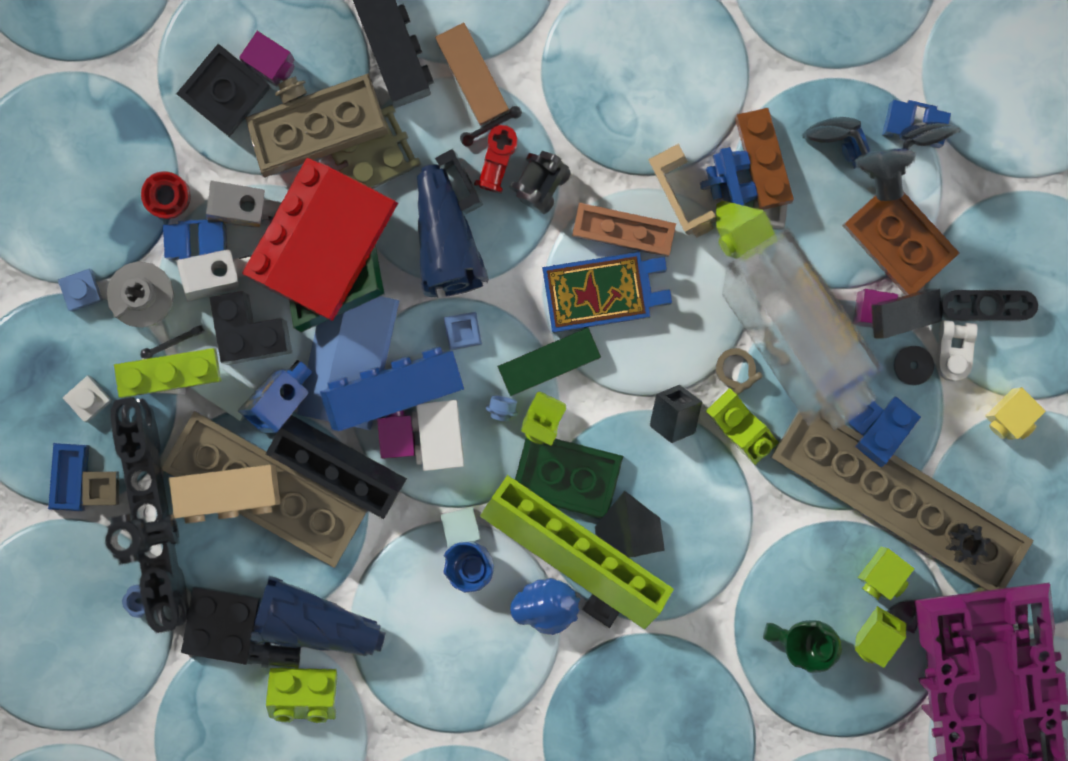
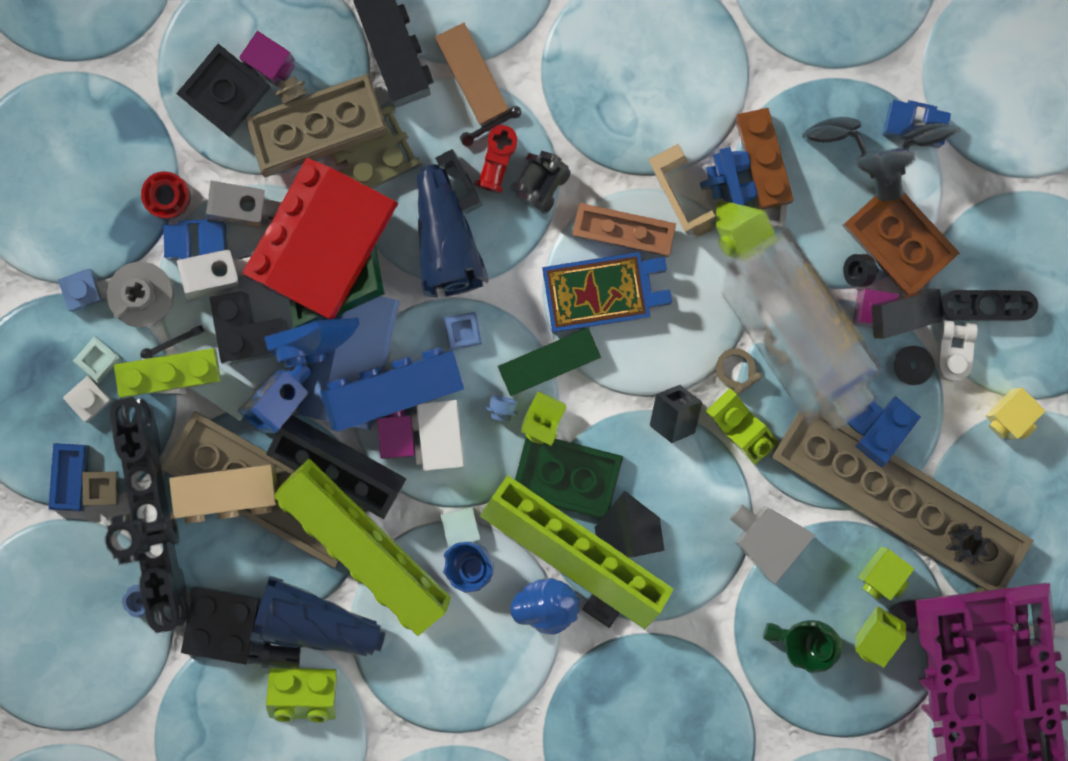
blue plate [842,128,871,169] -> none
none -> light aqua tile [73,336,122,383]
none -> blue slope [265,317,360,368]
none -> lime brick [273,459,451,636]
none -> light grey torso [730,504,815,584]
none -> black tile [843,254,879,287]

